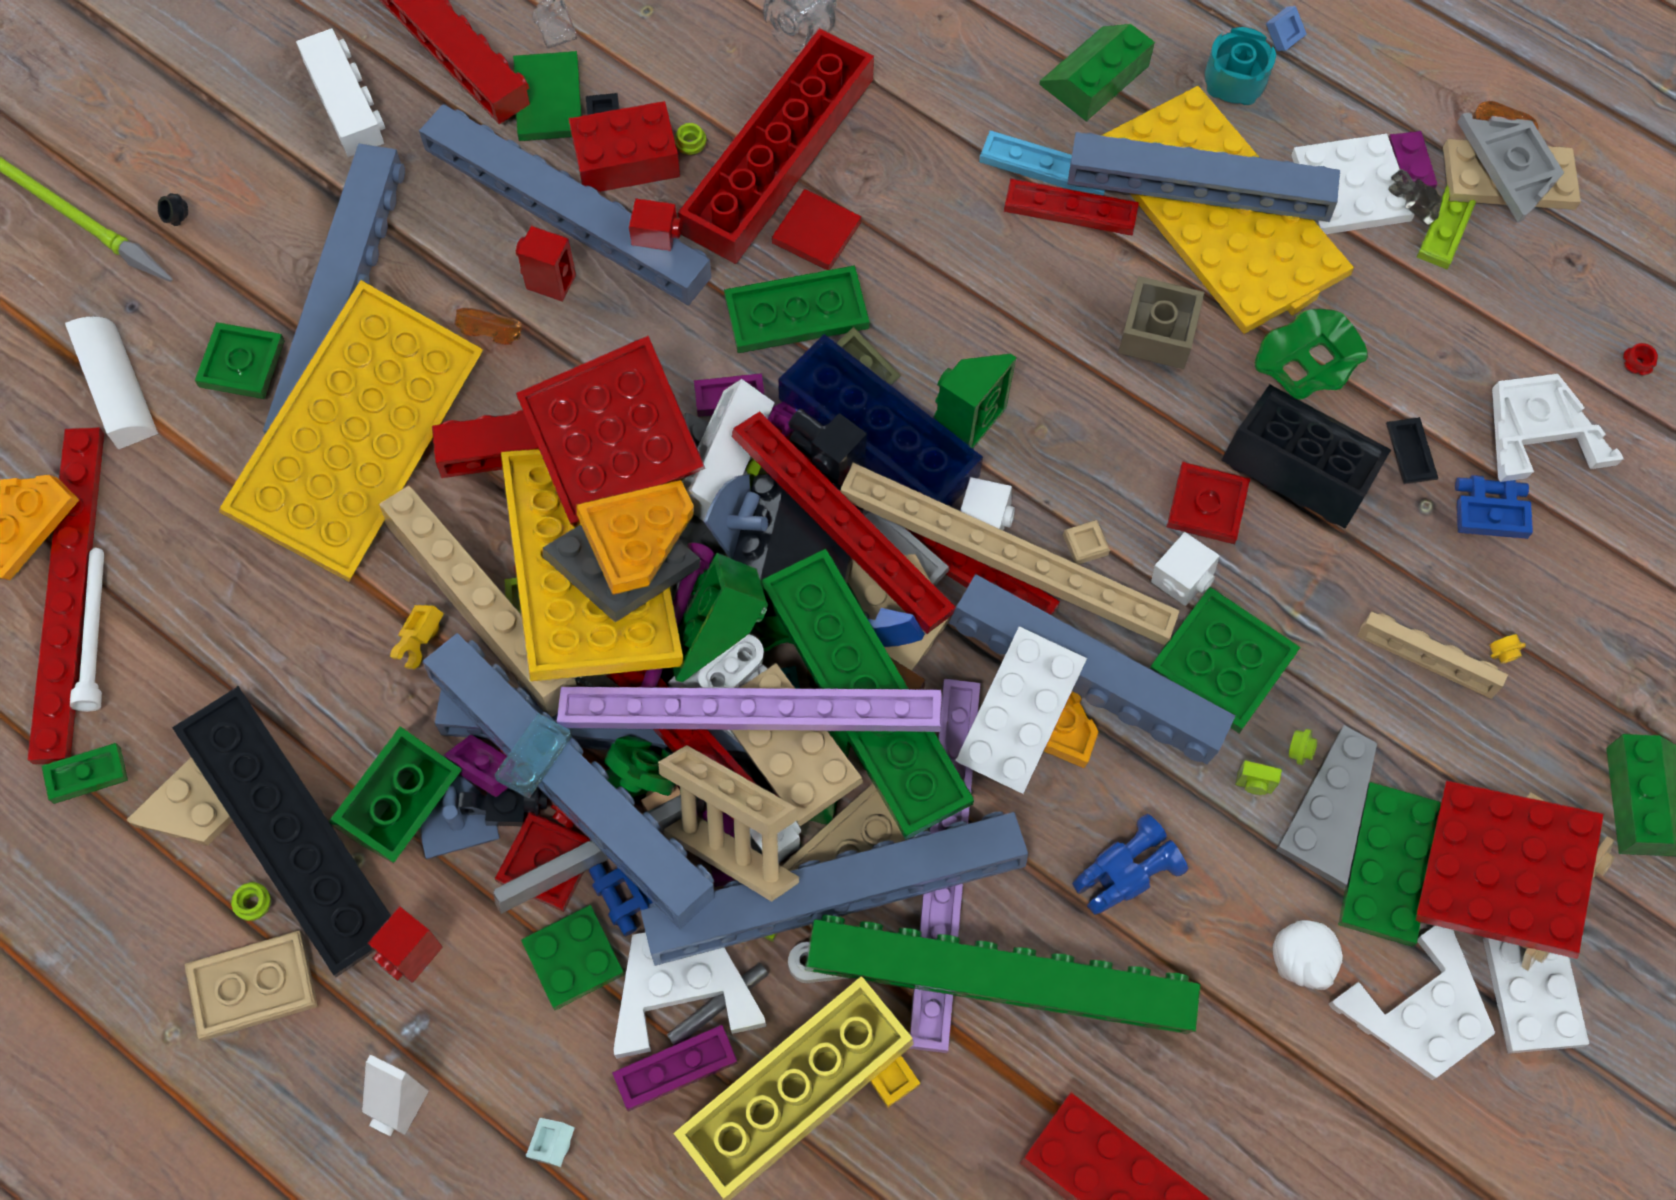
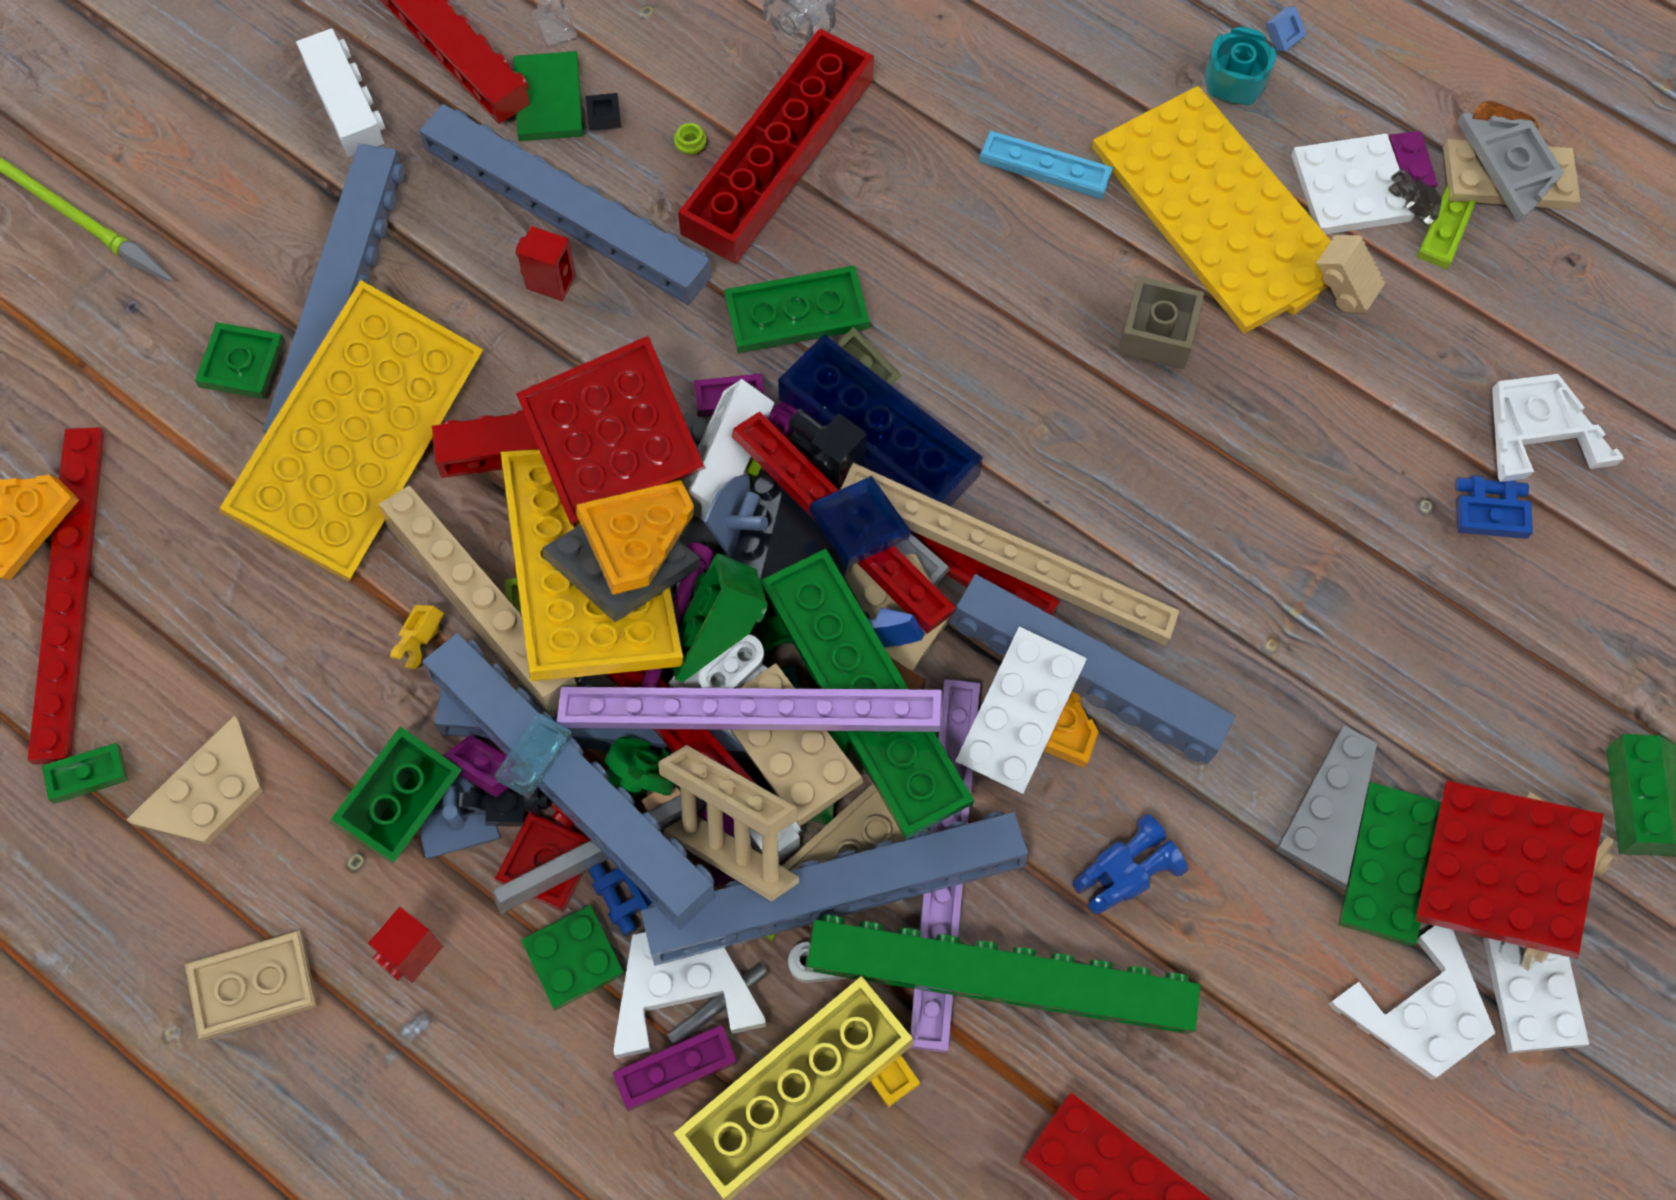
white brick [65,316,158,450] -> none
white piece [70,548,104,712] -> none
black plate [158,193,188,226] -> none
black plate [172,686,391,977] -> none
lime plate [231,882,271,921] -> none
white slope [362,1055,429,1136] -> none
clear orange plate [455,308,522,345] -> none
light aqua plate [526,1118,575,1167] -> none
red brick [569,101,680,192] -> none
red brick [629,198,682,251] -> none
red tile [772,189,861,270] -> none
green slope [933,353,1017,456] -> none
white head [960,477,1015,530] -> none
red tile [1004,178,1139,236] -> none
green slope [1039,24,1155,122] -> none
tan tile [1063,520,1110,565] -> none
sand blue brick [1067,132,1340,222] -> none
green plate [1149,587,1301,734] -> none
white head [1151,532,1220,606] -> none
red tile [1166,462,1250,545] -> none
black slope [1221,384,1391,529] -> none
lime plate [1235,760,1282,795] -> none
green piece [1255,309,1368,399] -> none
white hair [1273,920,1343,990] -> none
lime plate [1289,728,1318,765] -> none
tan plate [1357,611,1508,699] -> none
black tile [1386,417,1438,484] -> none
yellow plate [1489,634,1526,664] -> none
red plate [1623,343,1658,376] -> none
none -> clear blue plate [809,476,911,567]
none -> tan brick [1316,235,1386,313]

